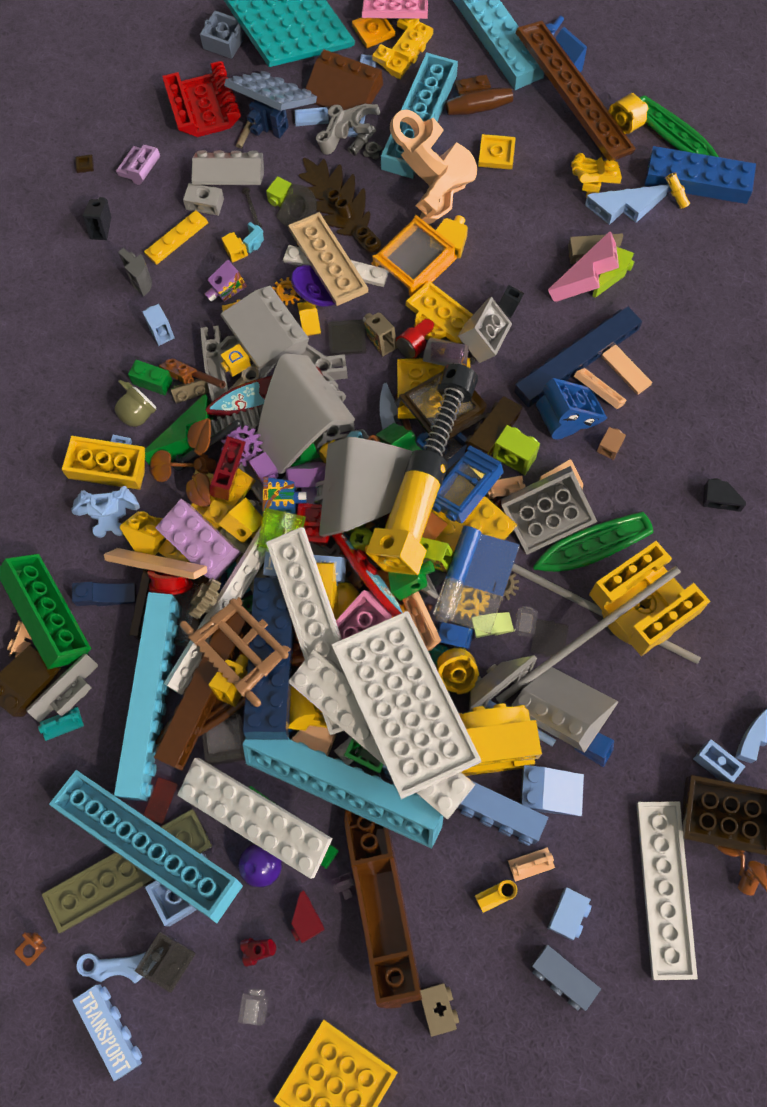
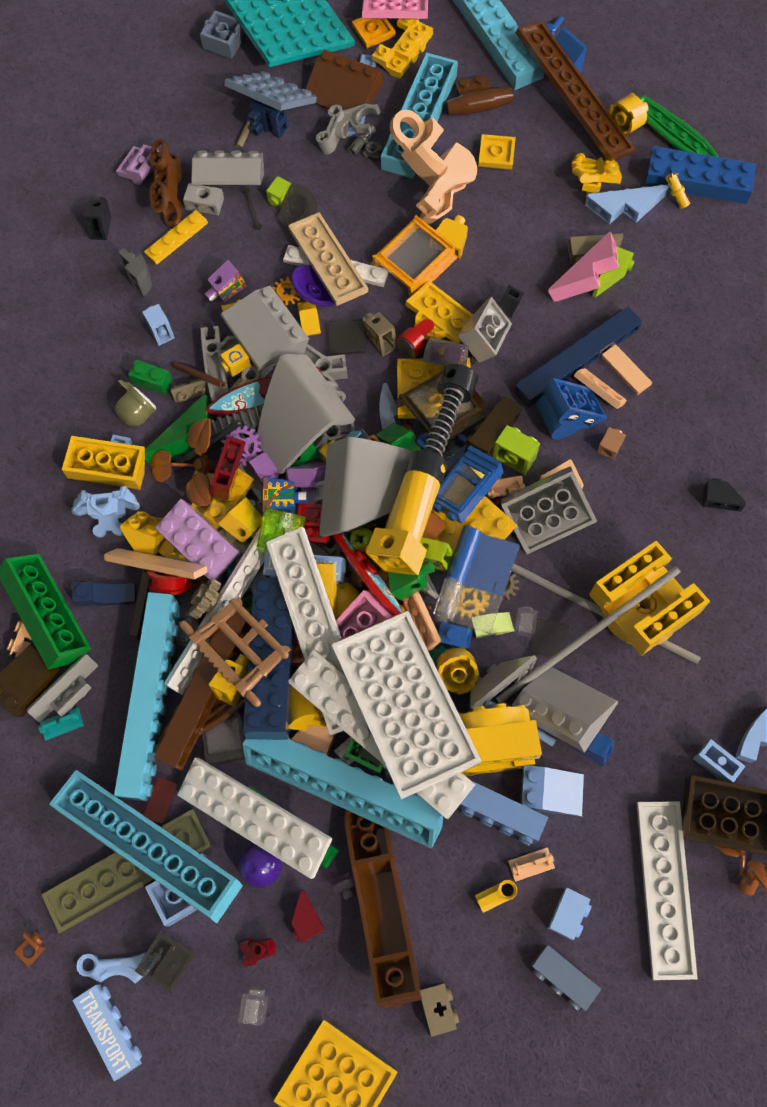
dark brown tile [75,155,94,173] -> none
dark orange hinge [159,358,196,385] -> none
red slope [162,61,241,137] -> none
yellow brick [222,232,248,263] -> none
medium azure bracket [243,222,264,253] -> none
light blue tile [294,107,329,126] -> none
dark brown plant [299,158,381,252] -> none
green piece [533,512,653,572] -> none
none -> reddish brown piece [150,138,182,227]

